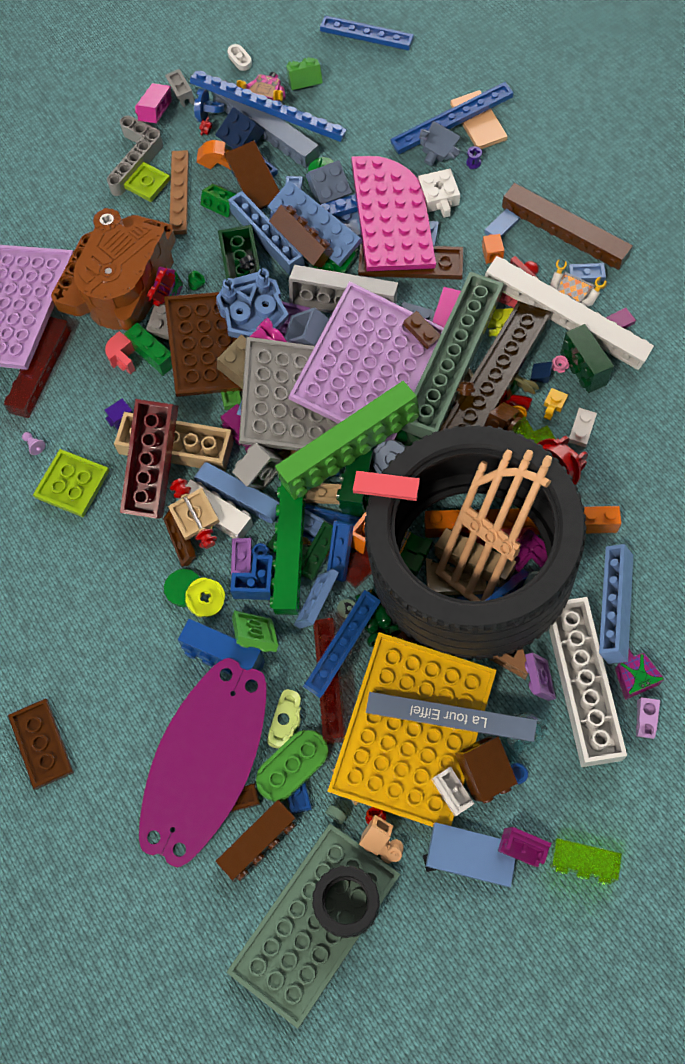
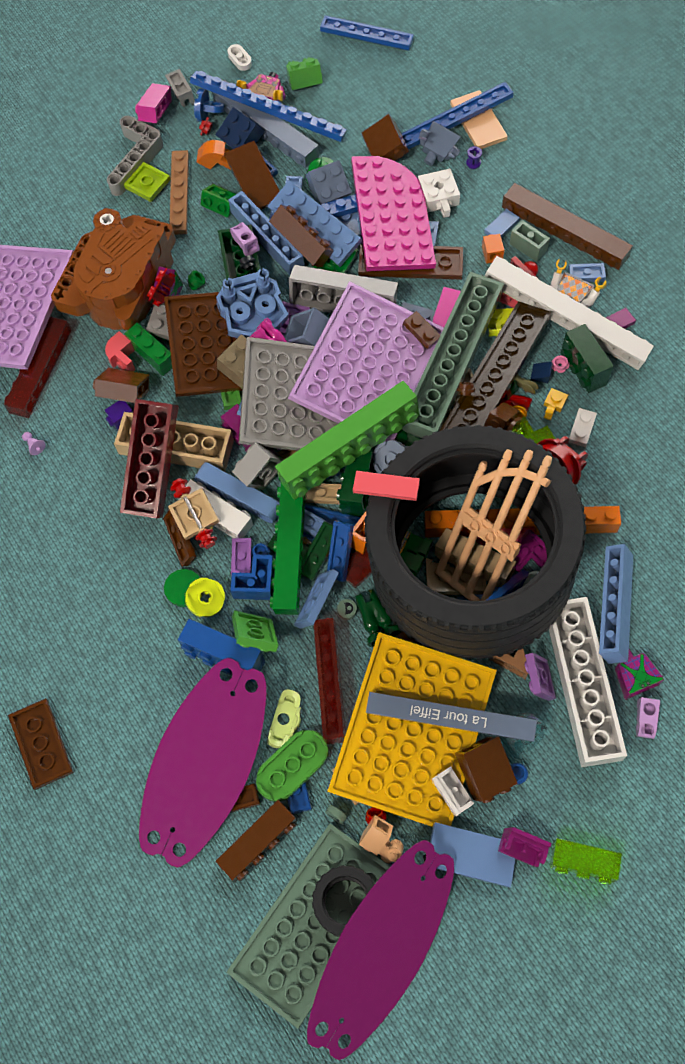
lime plate [33,449,110,518] -> none
blue plate [303,590,381,698] -> none
none -> reddish brown brick [93,368,149,403]
none -> lavender leg [230,222,260,256]
none -> magenta piece [307,840,454,1060]
none -> reddish brown brick [362,114,409,161]
none -> sand green brick [510,220,550,262]

